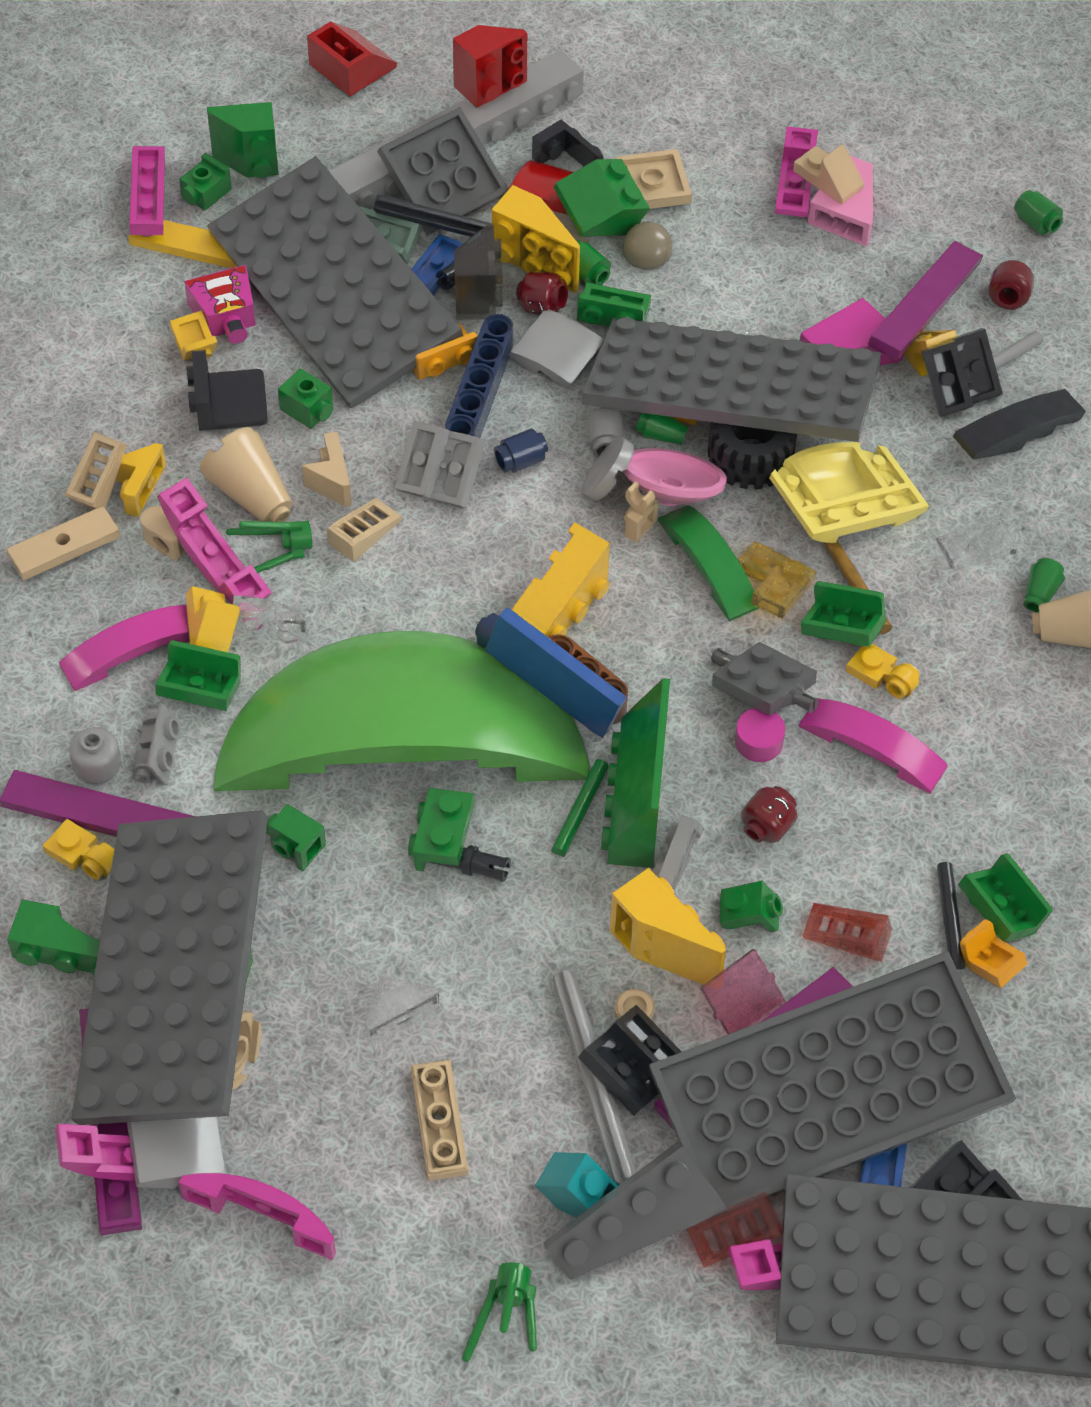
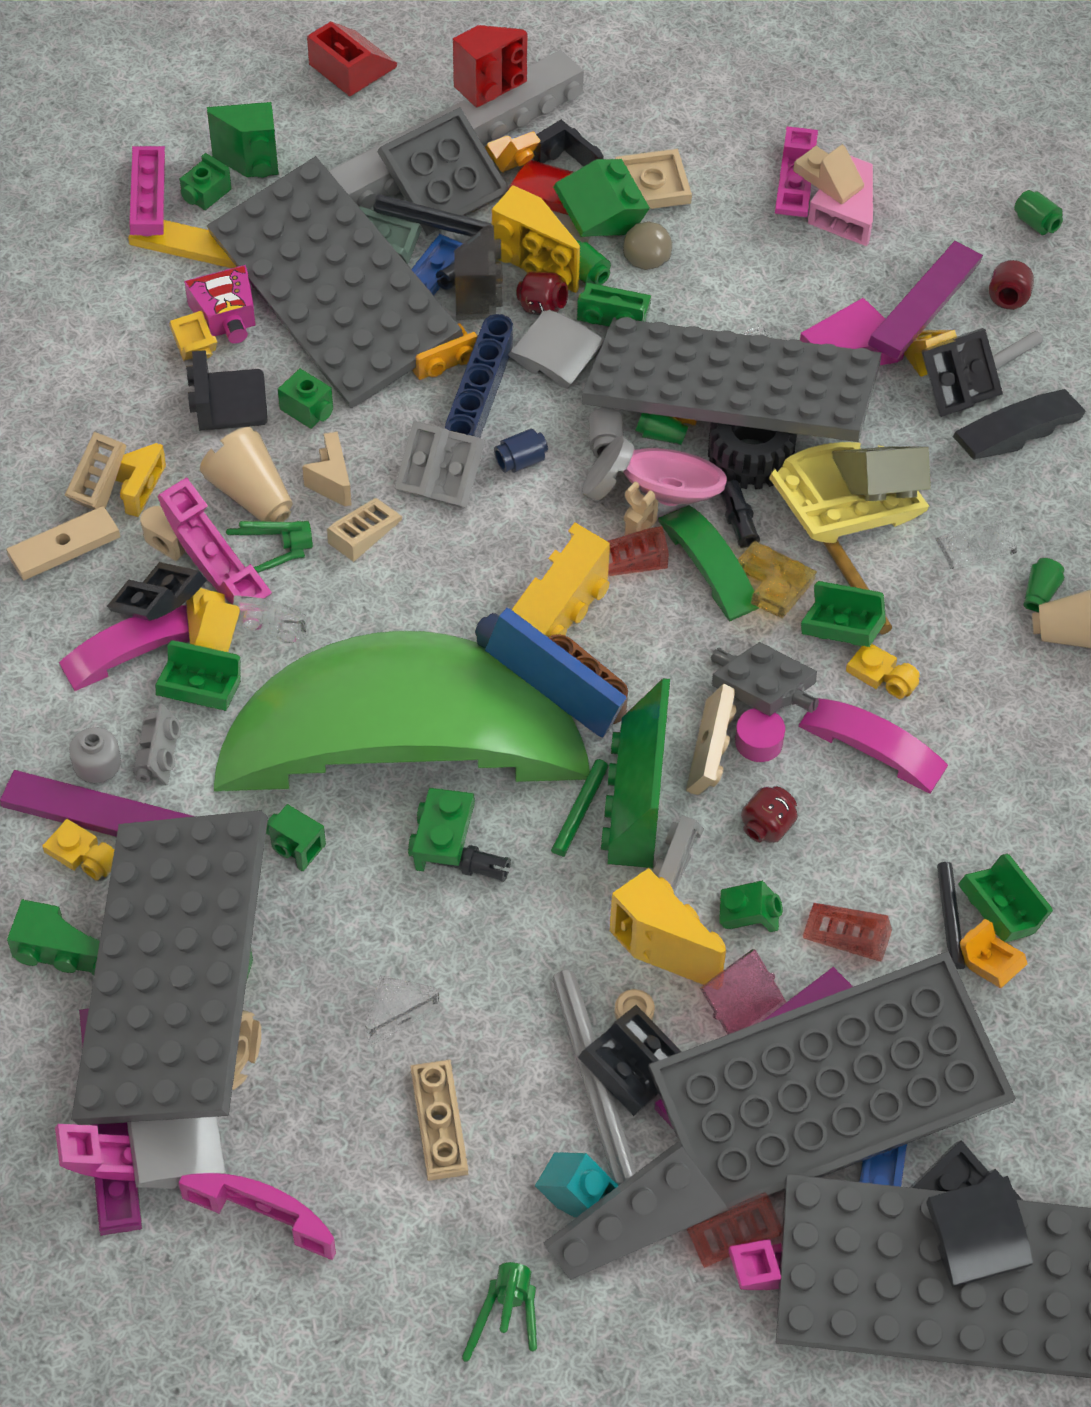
none -> black slope [107,562,207,621]
none -> light orange bracket [485,131,541,172]
none -> clear red slope [608,526,669,576]
none -> tan tile [686,684,736,795]
none -> black pin [720,480,760,548]
none -> slope [832,446,931,501]
none -> black slope [926,1176,1033,1288]

